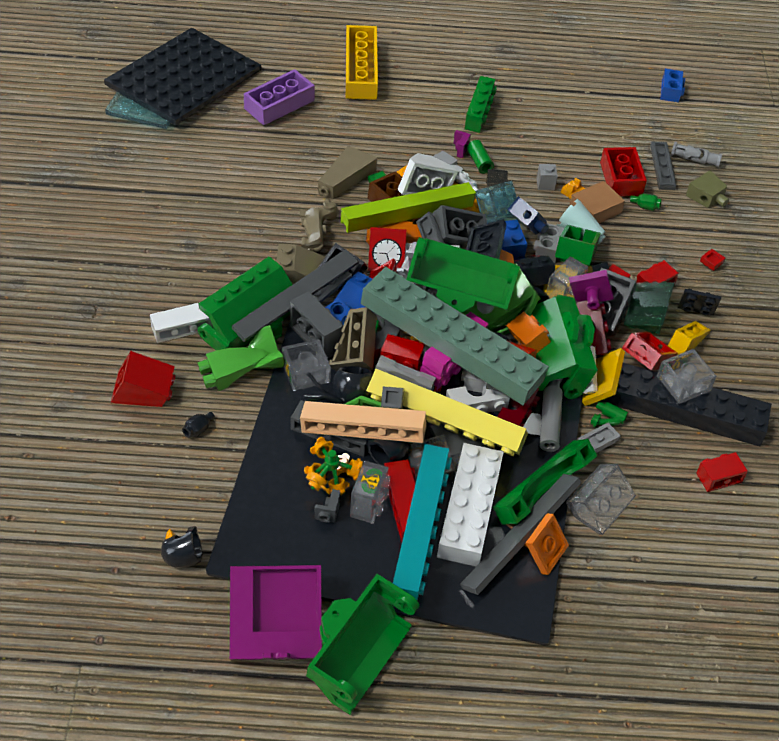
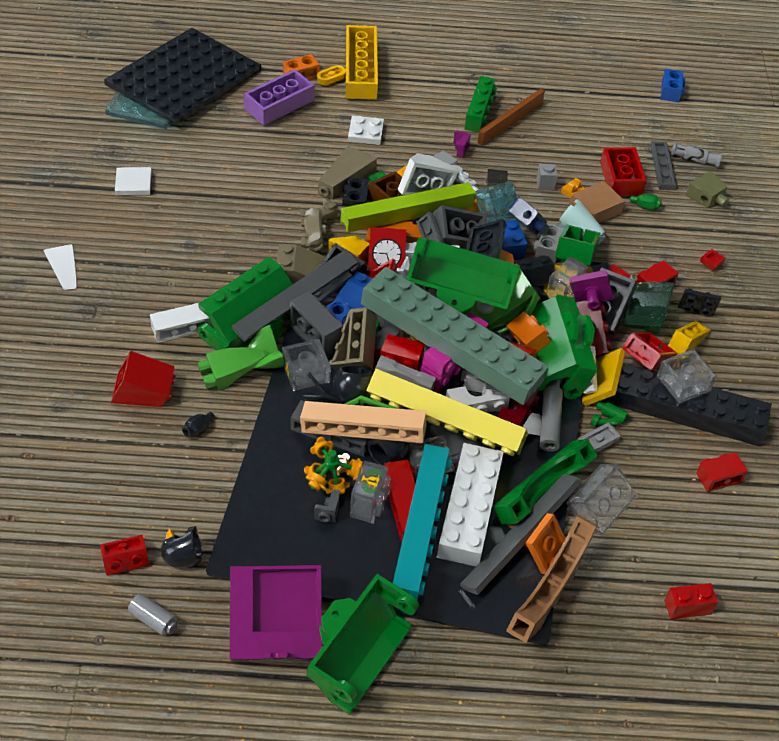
dark grey plate [381,386,404,409] -> none
green brick [467,140,494,174] -> none
none -> white sticker [44,244,77,290]
none -> red bracket [100,535,149,576]
none -> white tile [115,167,152,195]
none -> light grey brick [128,593,177,636]
none -> orange brick [283,54,320,80]
none -> yellow plate [317,65,346,86]
none -> yellow slope [329,236,369,261]
none -> black brick [342,177,369,207]
none -> white plate [348,116,384,145]
none -> dark orange tile [478,89,545,146]
none -> medium nougat arch [506,515,598,643]
none -> red brick [664,583,718,620]

